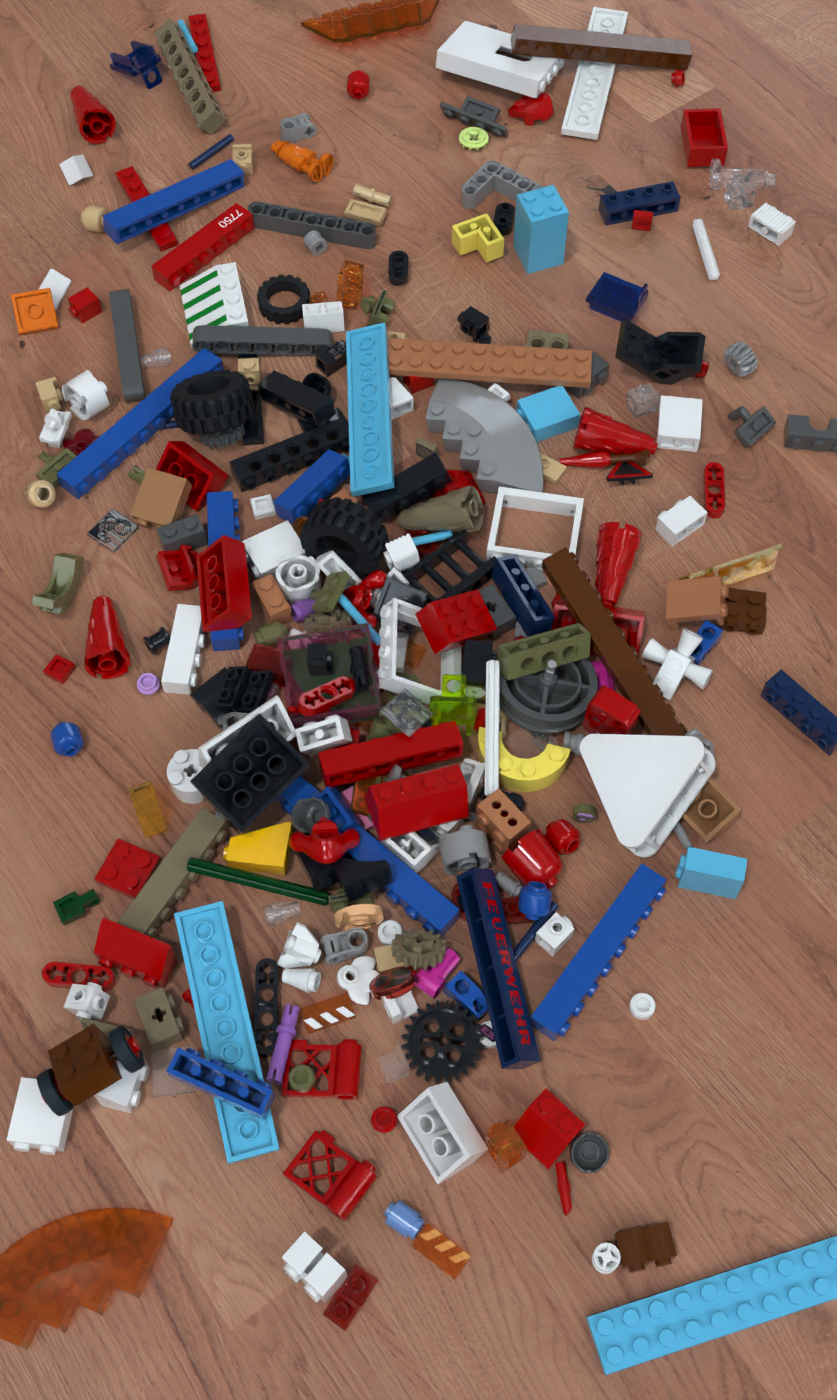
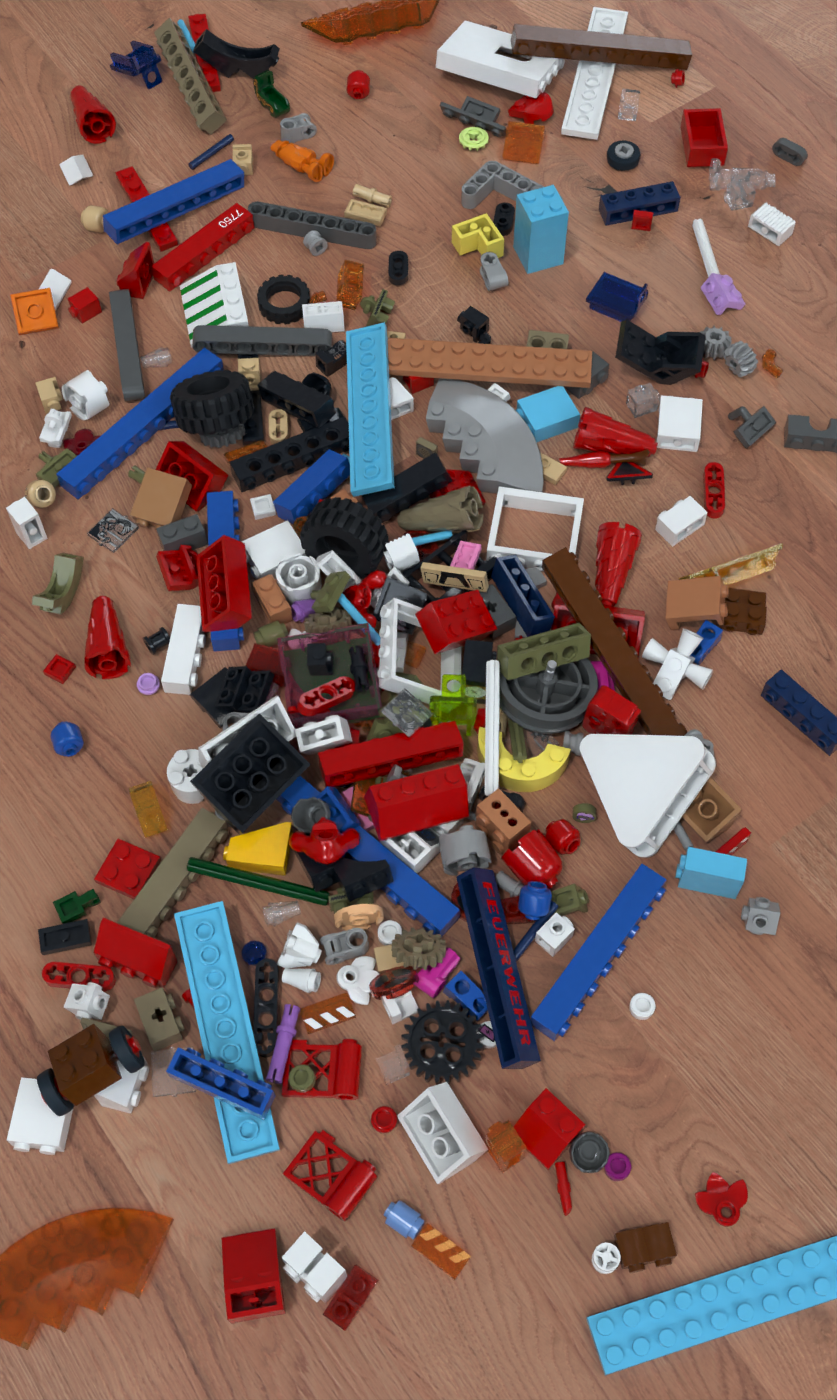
none -> white brick [6,497,48,549]
none -> black plate [38,919,92,955]
none -> red slope [117,242,154,299]
none -> black arch [193,29,280,79]
none -> red slope [221,1228,286,1324]
none -> clear orange tile [223,440,268,465]
none -> clear blue plate [242,941,267,966]
none -> dark green animal [253,70,290,118]
none -> tan beam [269,409,288,445]
none -> tan tile [421,562,489,592]
none -> bright pink plate [450,541,482,570]
none -> light grey piece [480,252,509,291]
none -> clear orange bracket [502,121,546,164]
none -> olive axle [508,720,527,763]
none -> olive bracket [551,884,589,916]
none -> magenta tile [604,1152,631,1181]
none -> black wheel [607,140,641,171]
none -> clear panel [618,88,640,121]
none -> red plate [695,1172,748,1227]
none -> light grey gear [700,326,732,360]
none -> lavender bracket [701,273,745,315]
none -> red tile [715,827,751,856]
none -> light grey brick [741,897,780,935]
none -> clear orange arm [762,349,783,378]
none -> dark grey beam [772,138,808,166]

